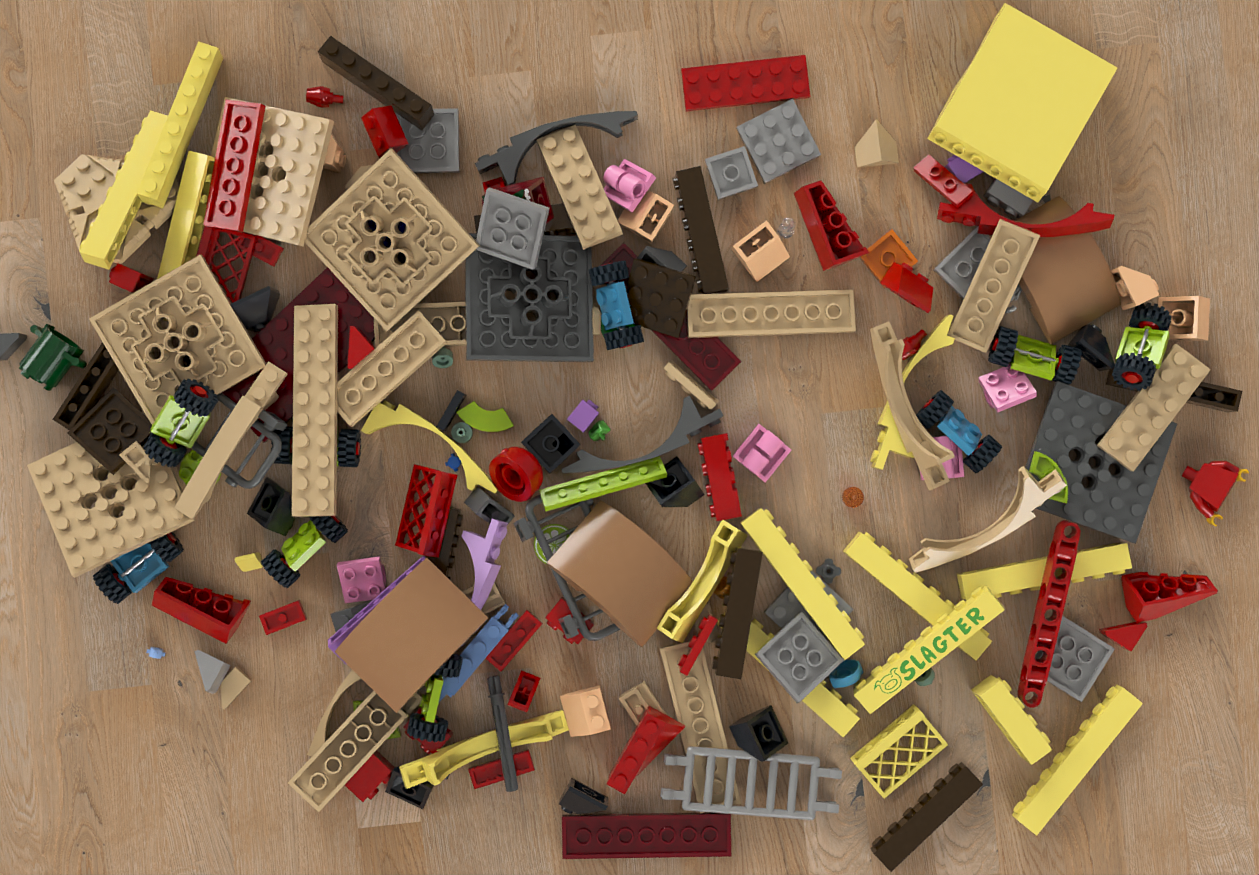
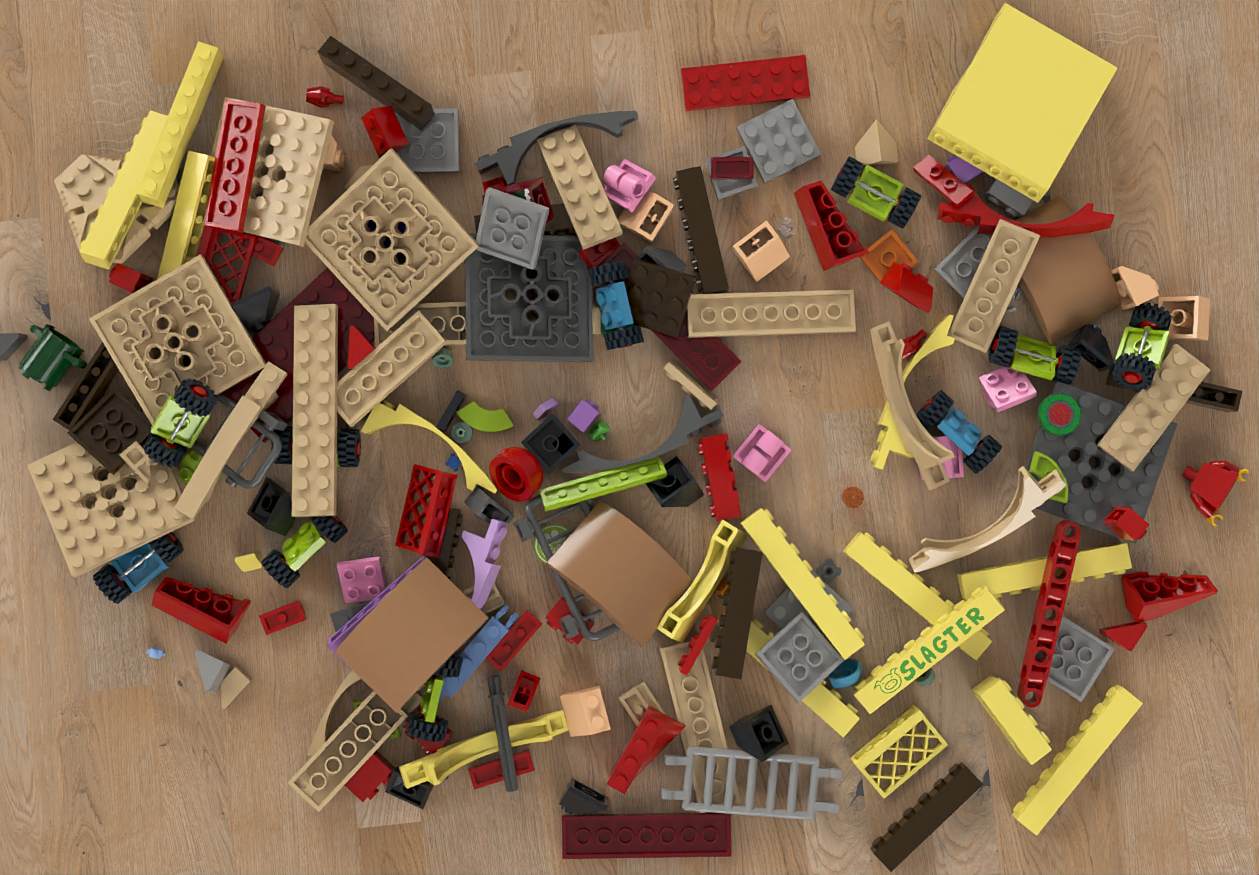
none -> lavender tile [533,398,559,421]
none -> red plate [578,238,620,269]
none -> dark red tile [711,157,754,180]
none -> plate [831,156,922,229]
none -> tile [1037,393,1082,436]
none -> red brick [1103,506,1150,541]

